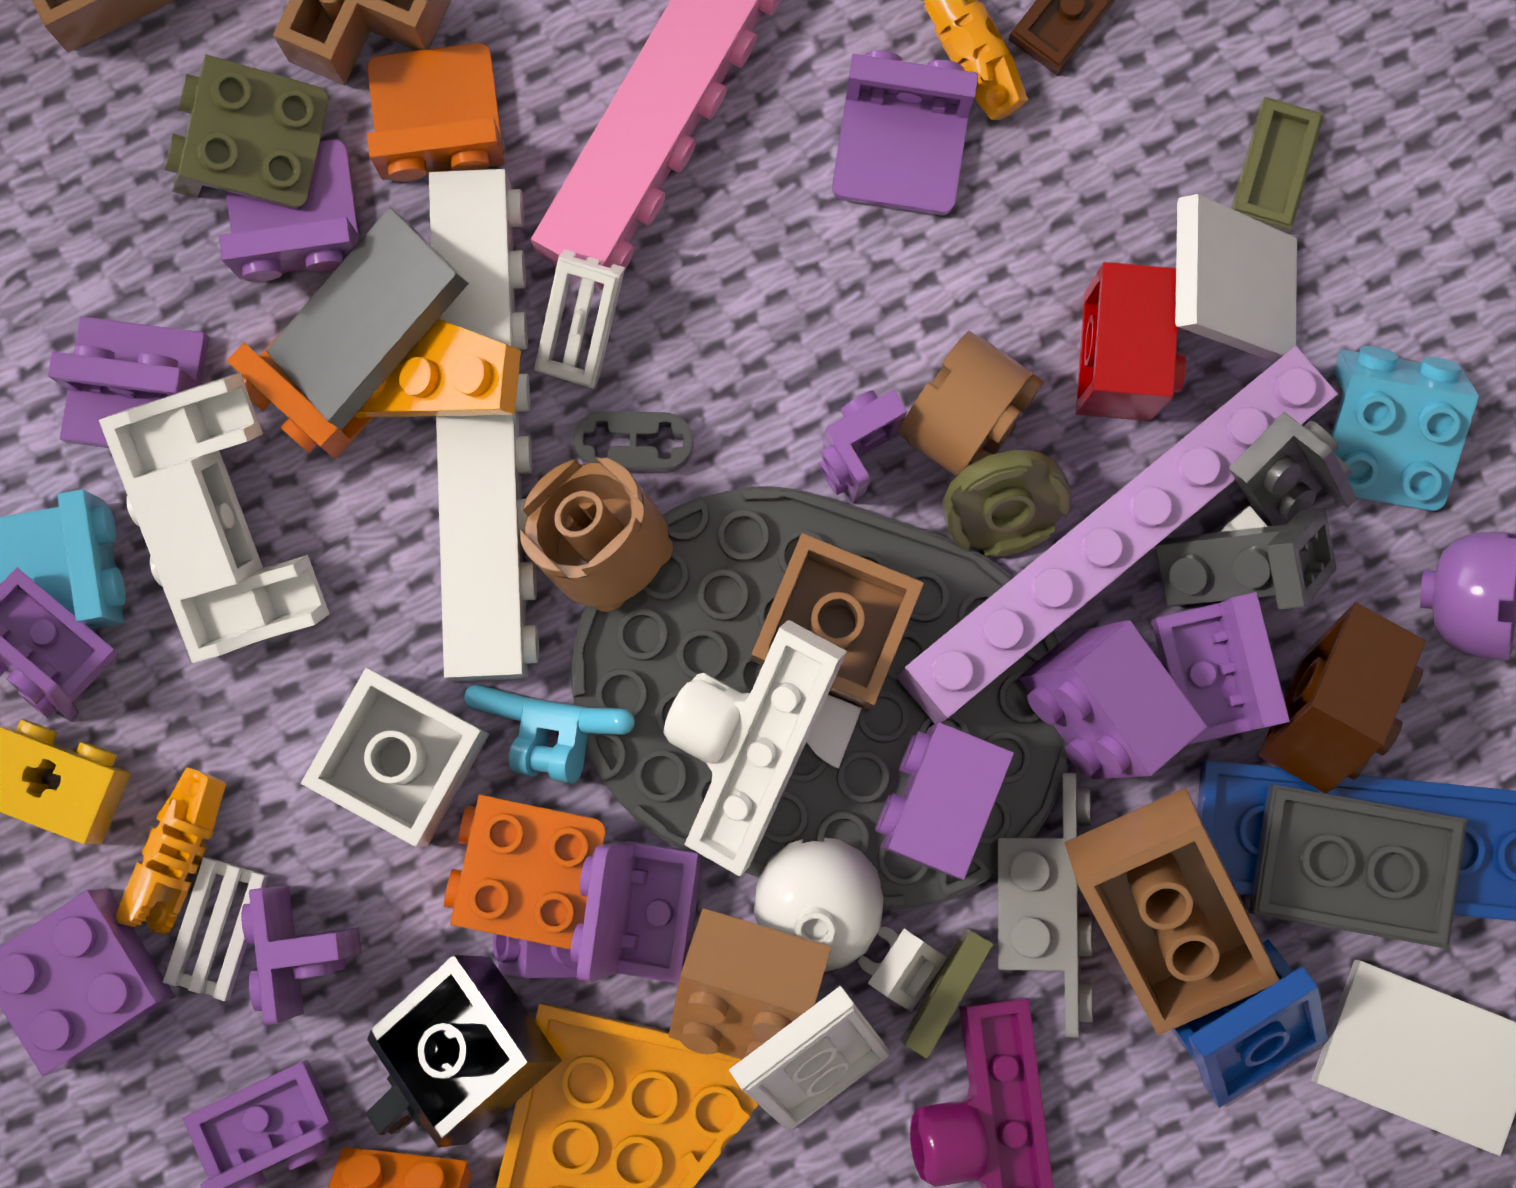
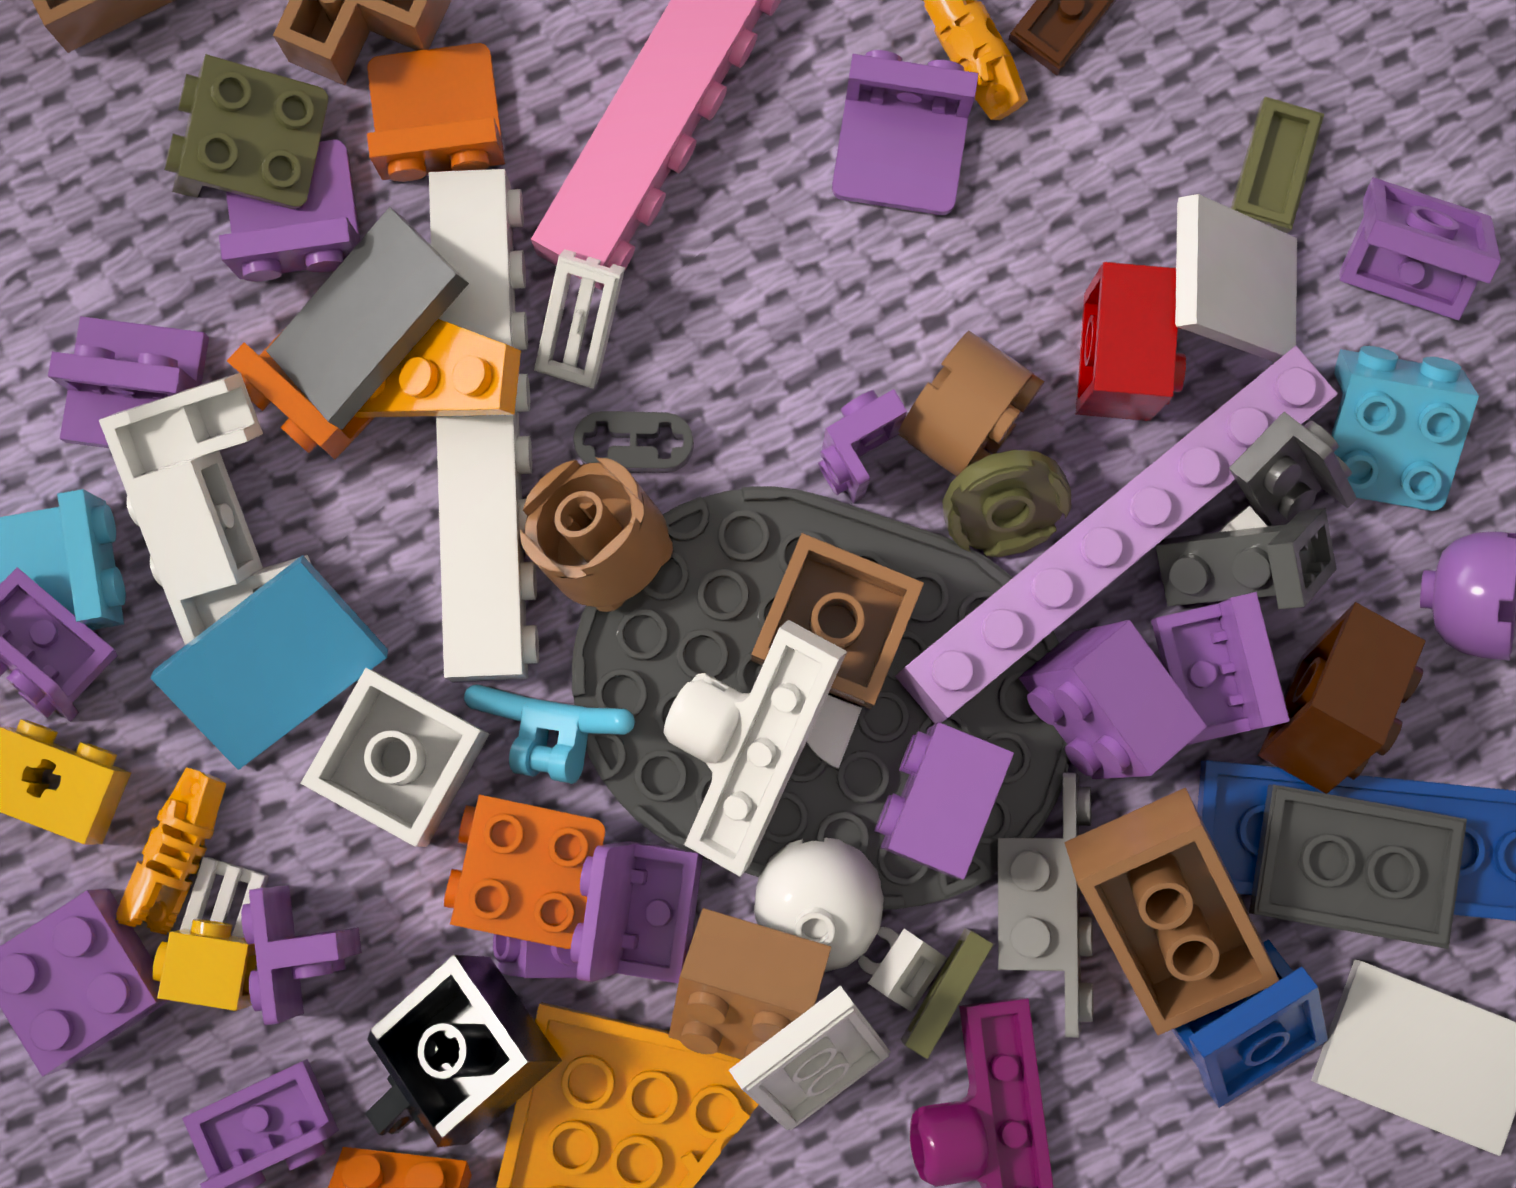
none -> dark azure tile [150,555,388,770]
none -> yellow brick [153,919,257,1011]
none -> medium lavender bracket [1339,177,1501,321]

